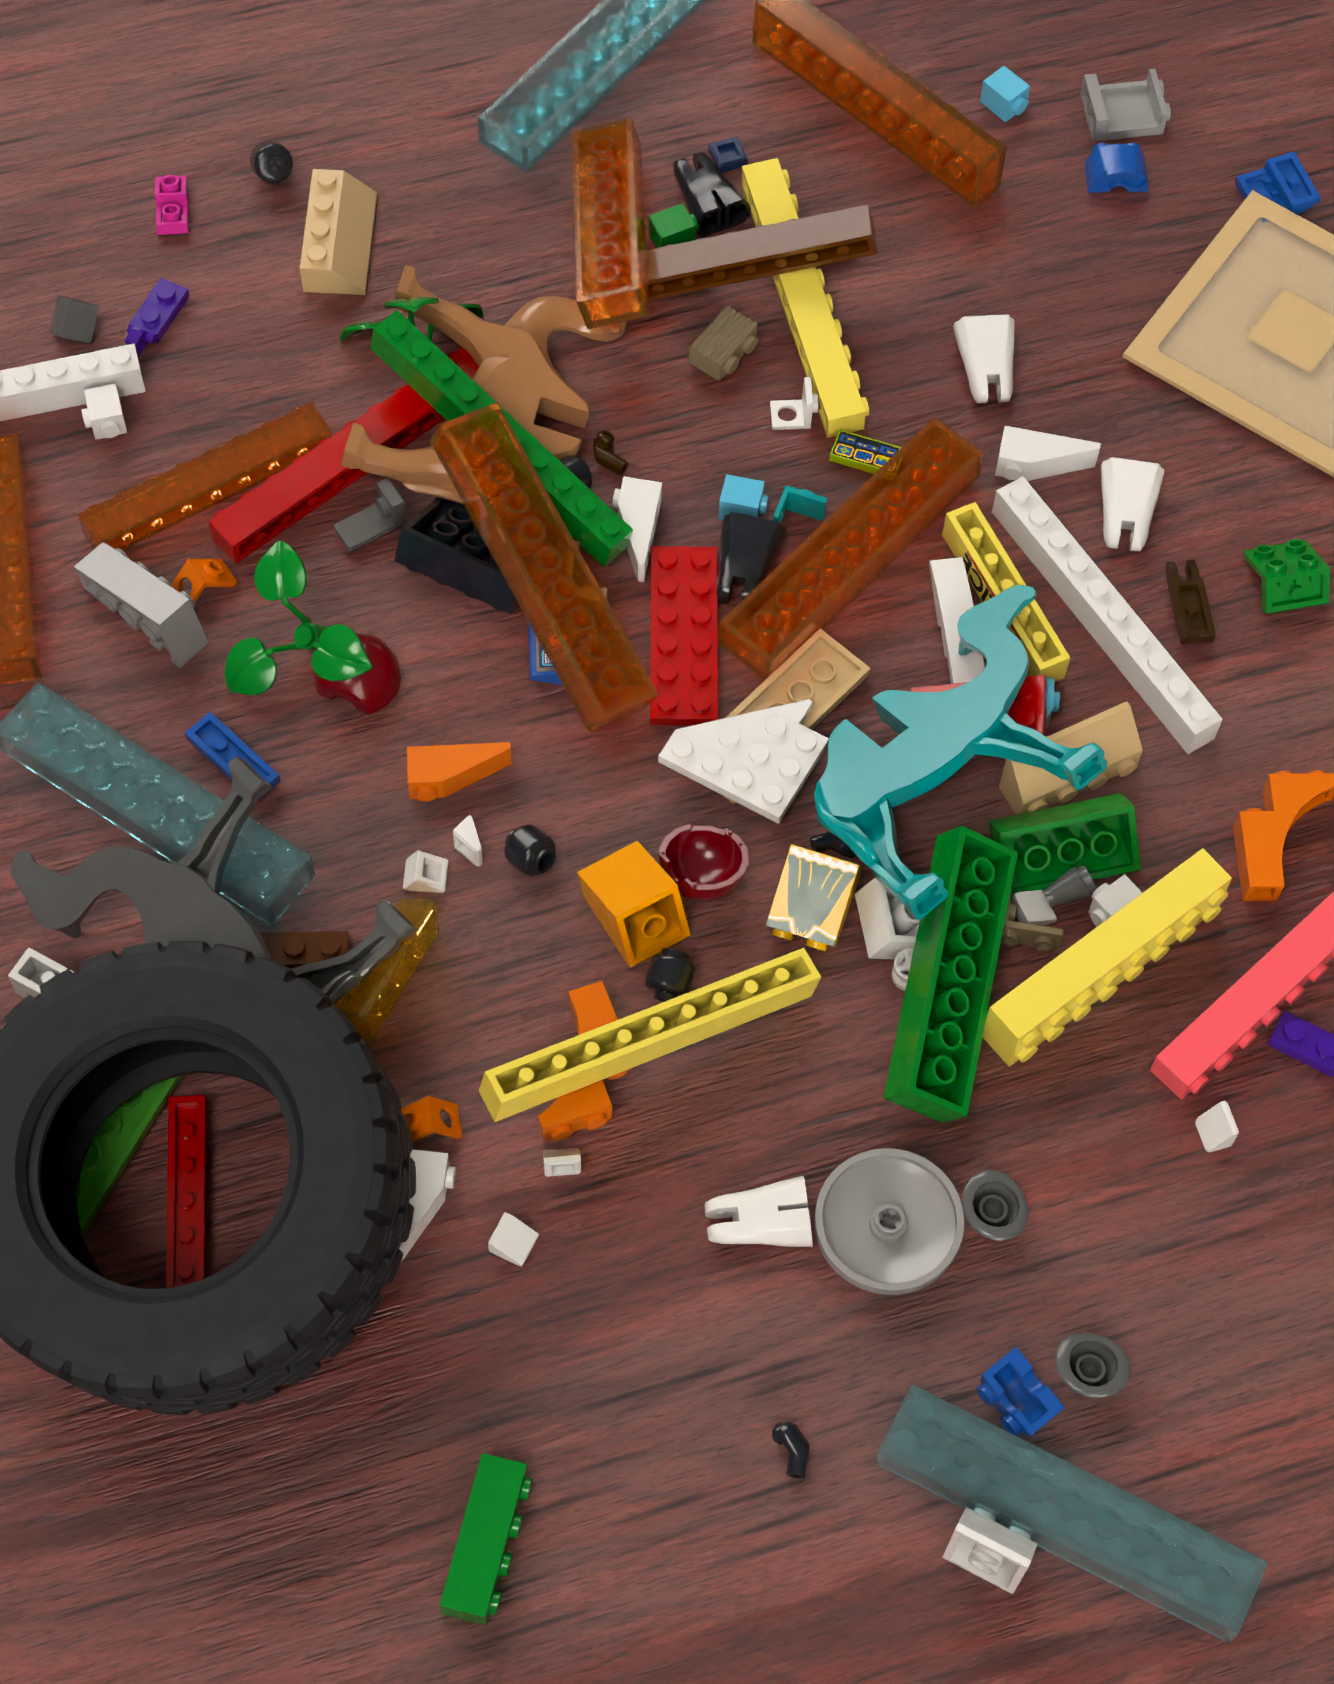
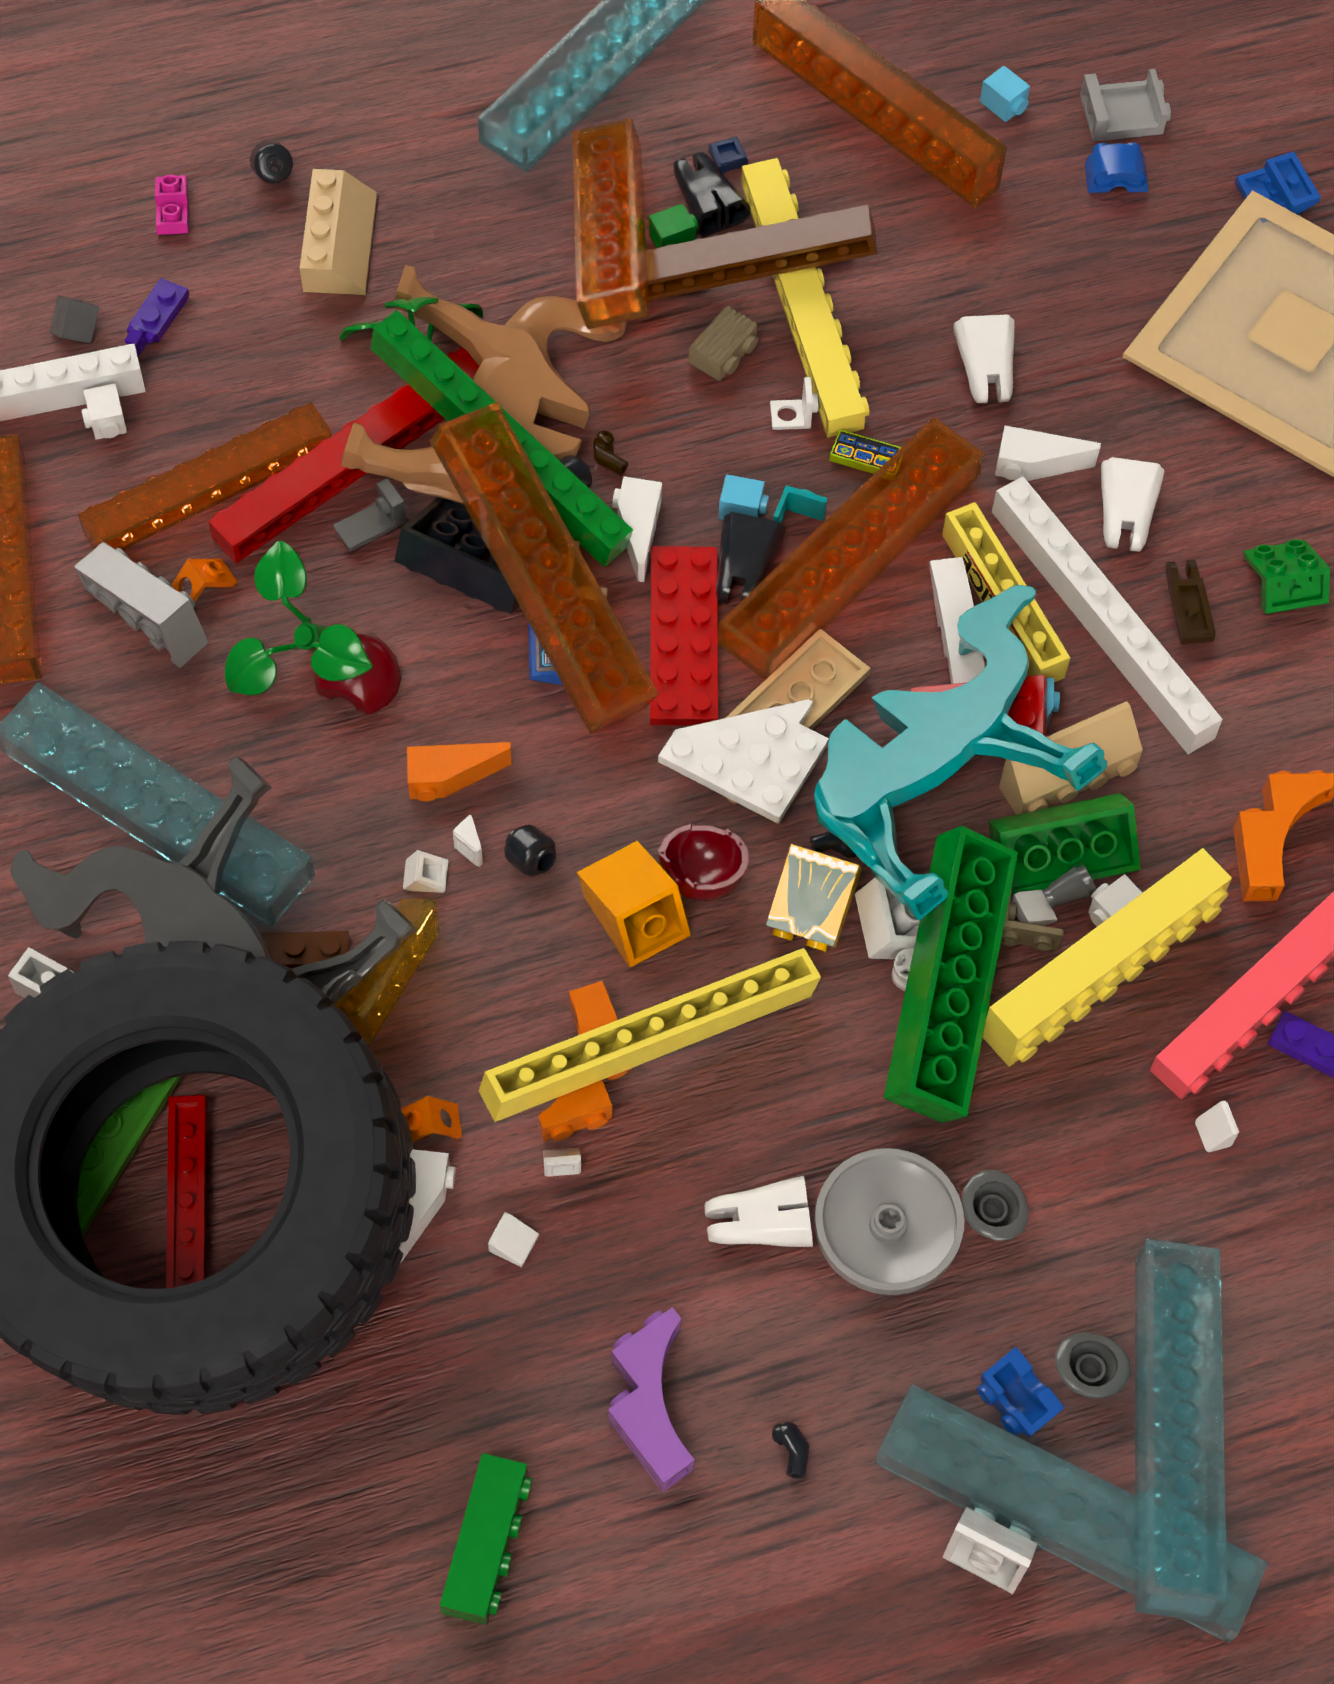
blue plate [185,712,281,800] -> none
black head [645,948,695,1002] -> none
none -> medium lavender arch [608,1307,695,1492]
none -> clear light blue brick [1135,1238,1227,1623]

